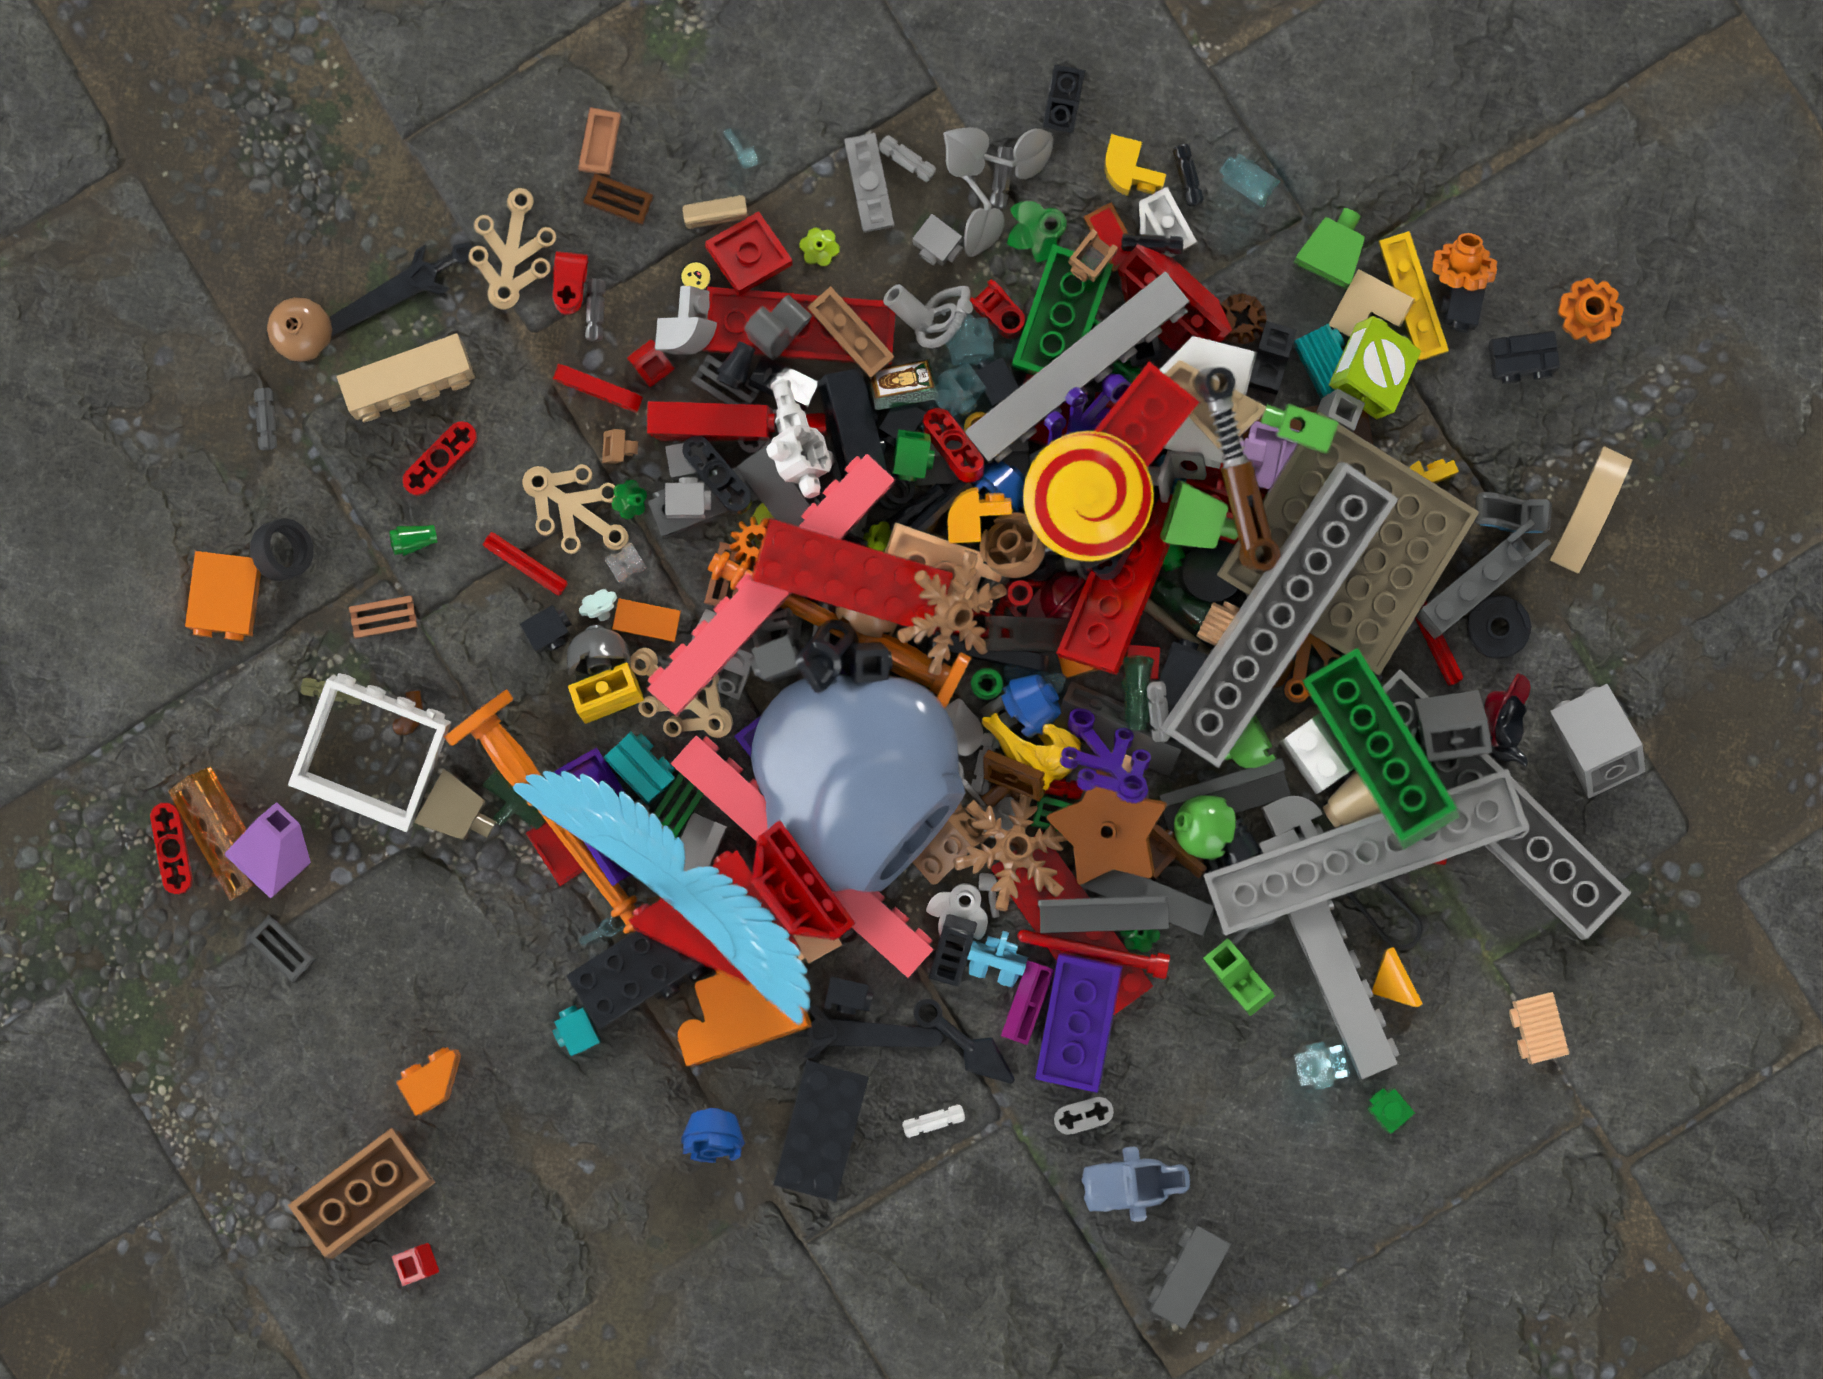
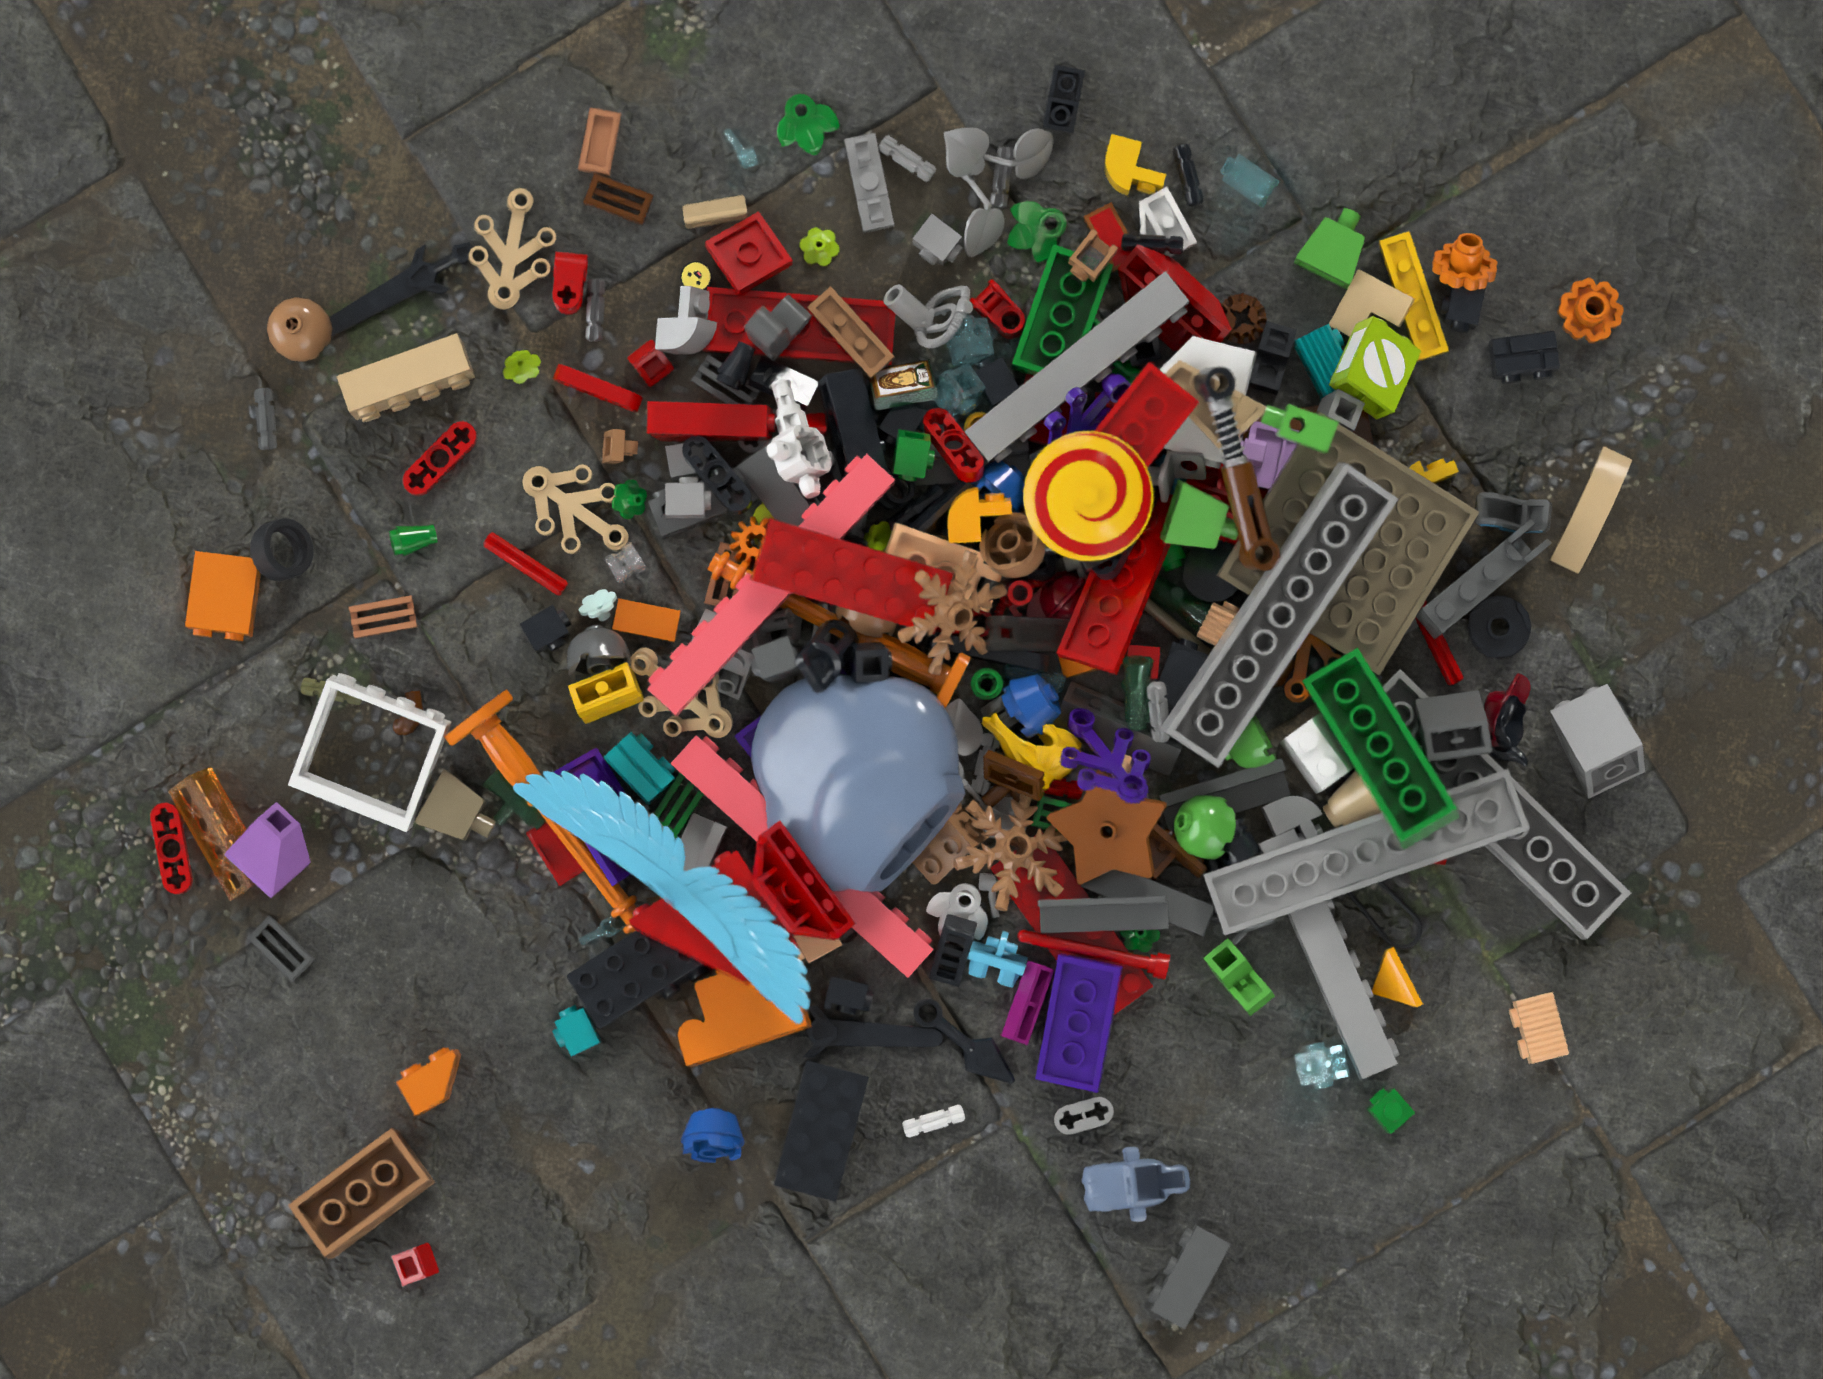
none -> lime plant [503,350,541,384]
none -> green plate [777,94,840,155]

